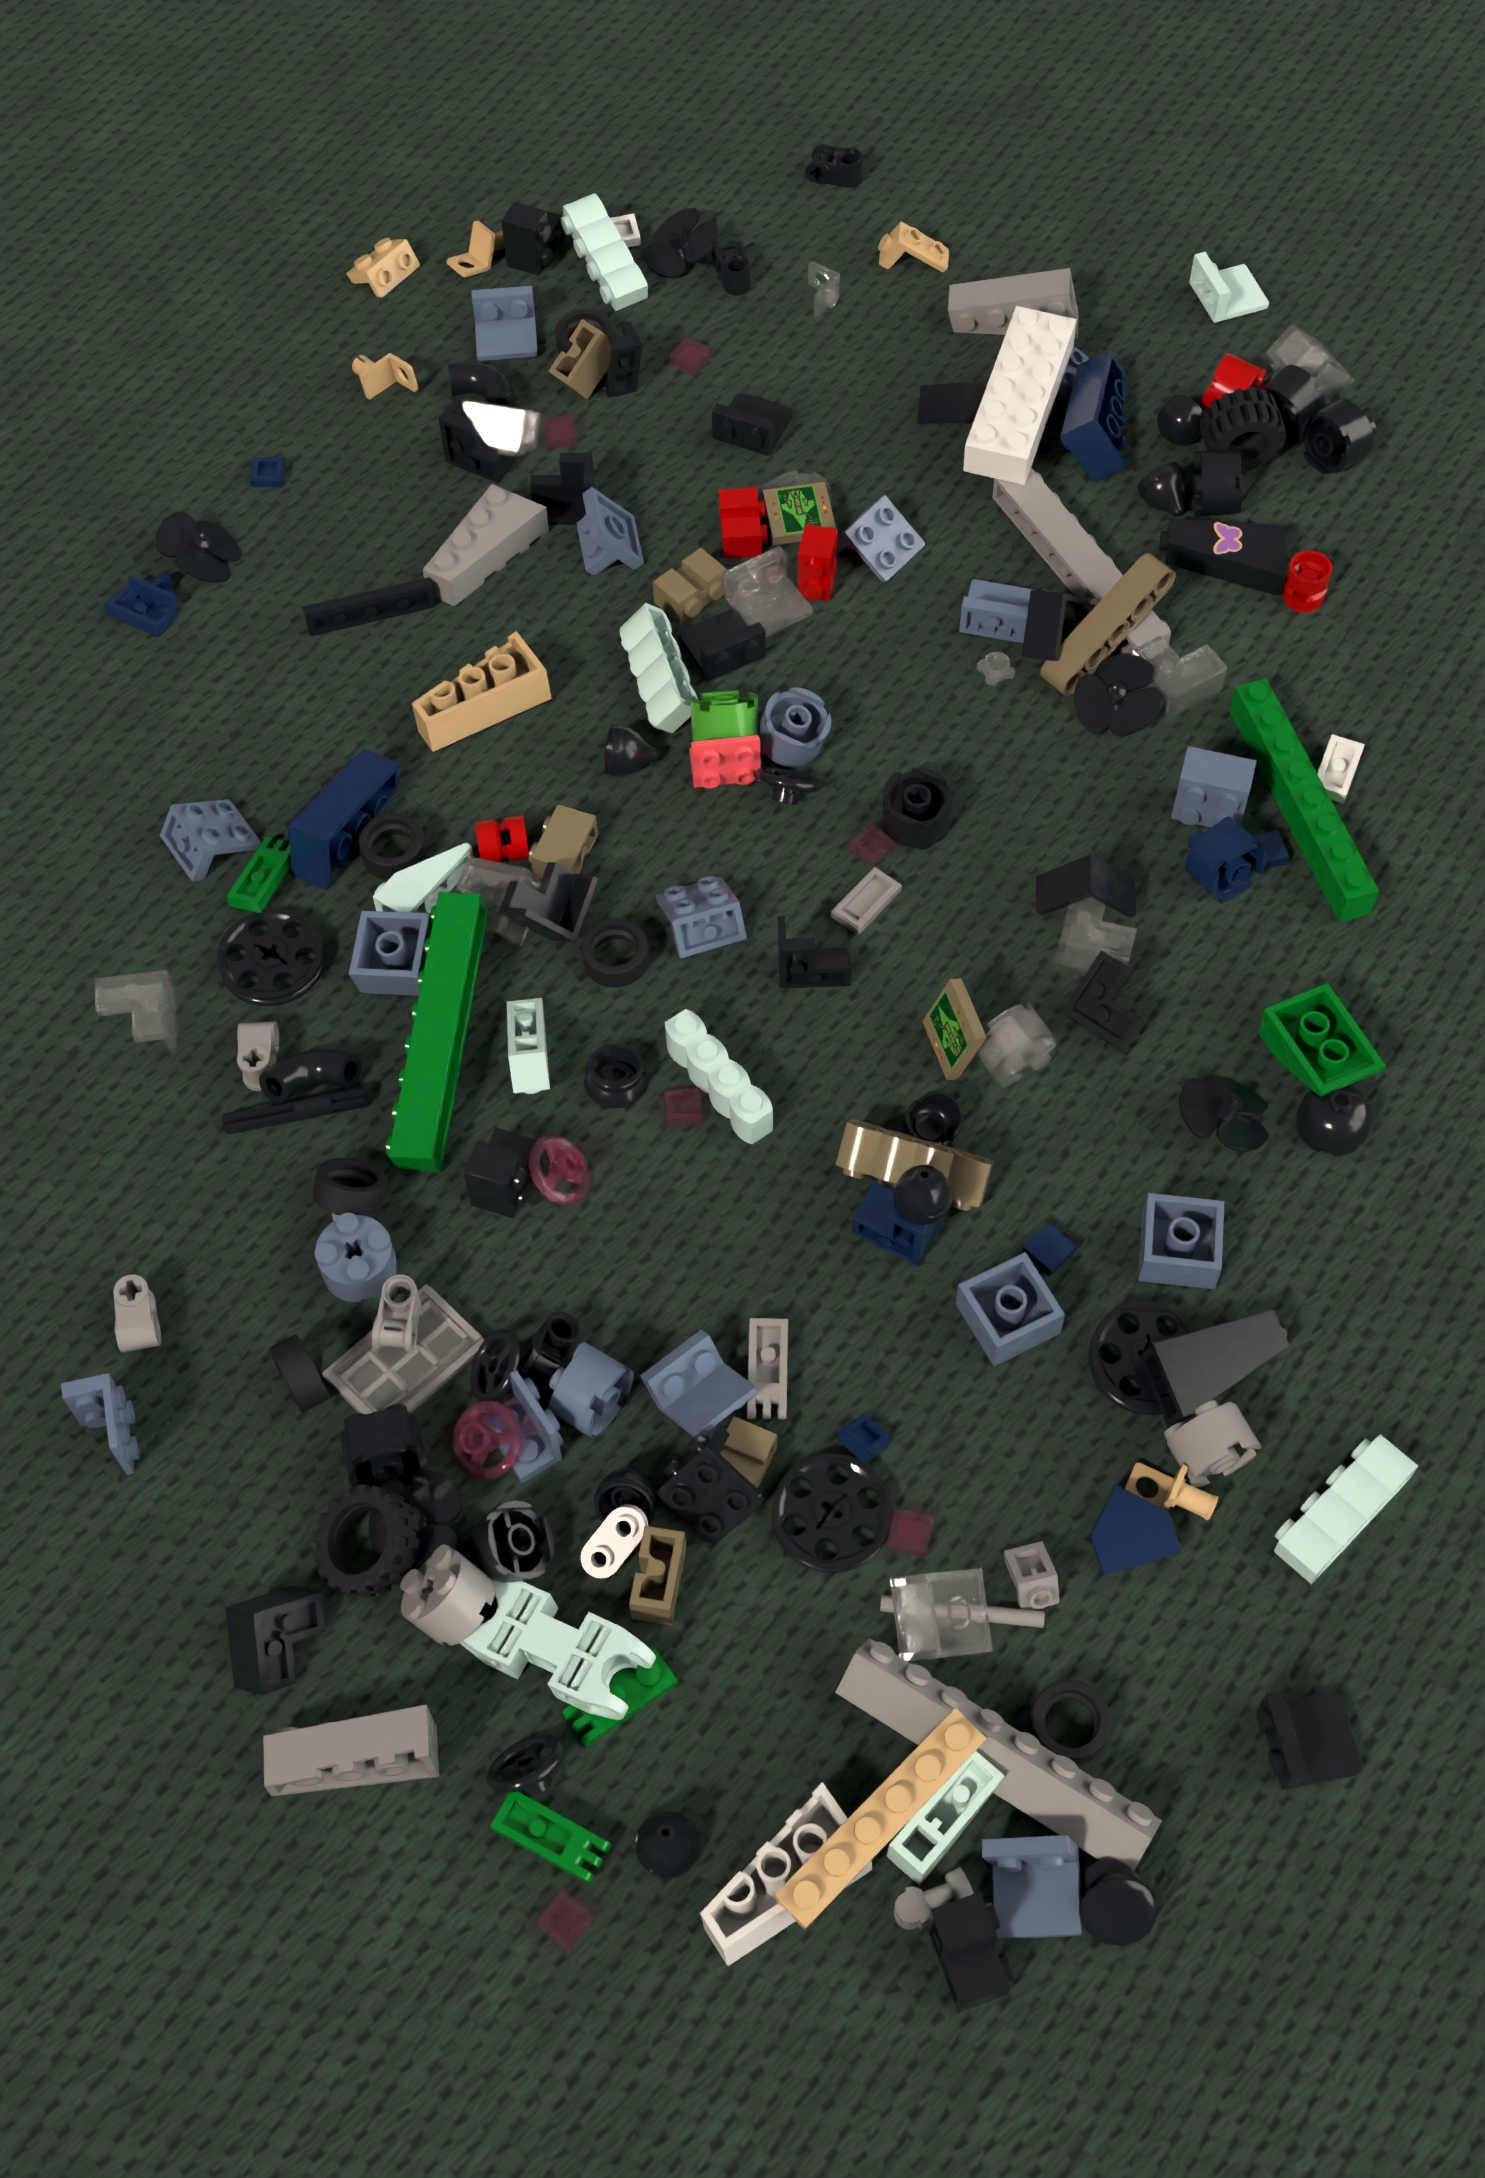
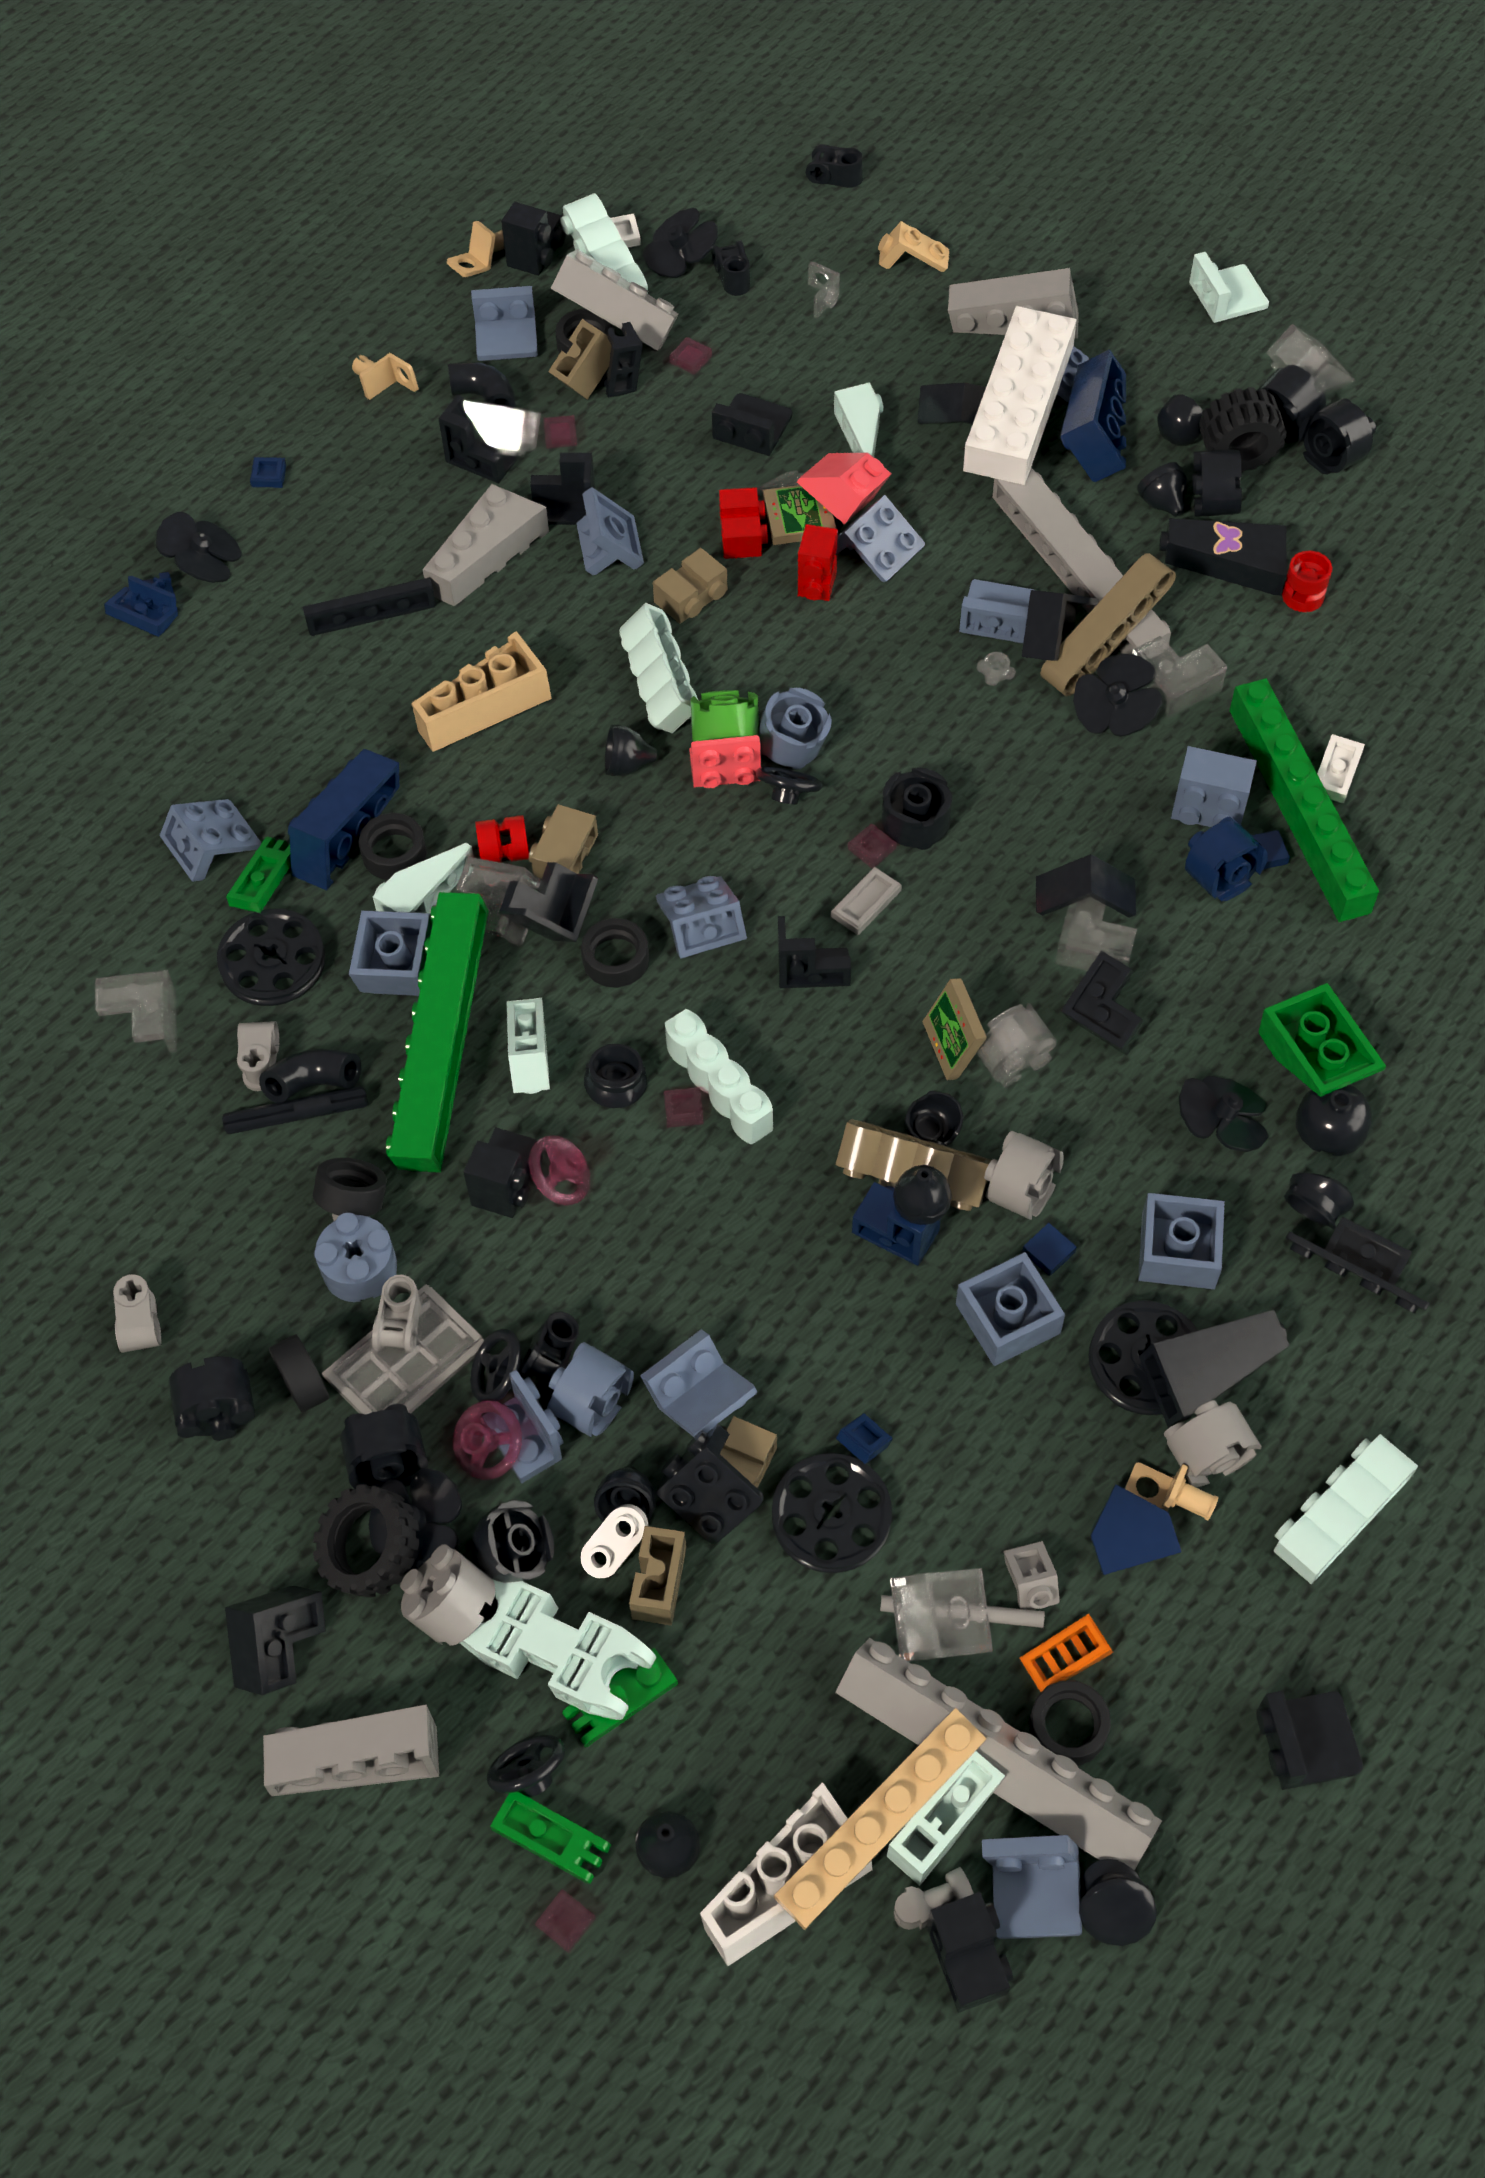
sand blue bracket [61,1373,140,1475] -> none
tan bracket [347,238,420,297] -> none
black bracket [679,609,766,681] -> none
clear bracket [724,546,813,637] -> none
light grey hinge [747,1318,788,1420] -> none
clear pink tile [886,1508,934,1558] -> none
red brick [1200,353,1267,412] -> none
none -> black brick [169,1356,255,1441]
none -> light grey wedge [551,249,679,351]
none -> coral slope [797,453,891,525]
none -> light aqua slope [834,382,883,458]
none -> light grey brick [984,1131,1064,1220]
none -> orange slope [1020,1614,1113,1692]
none -> black piece [1284,1172,1354,1229]
none -> black bracket [1286,1216,1430,1314]

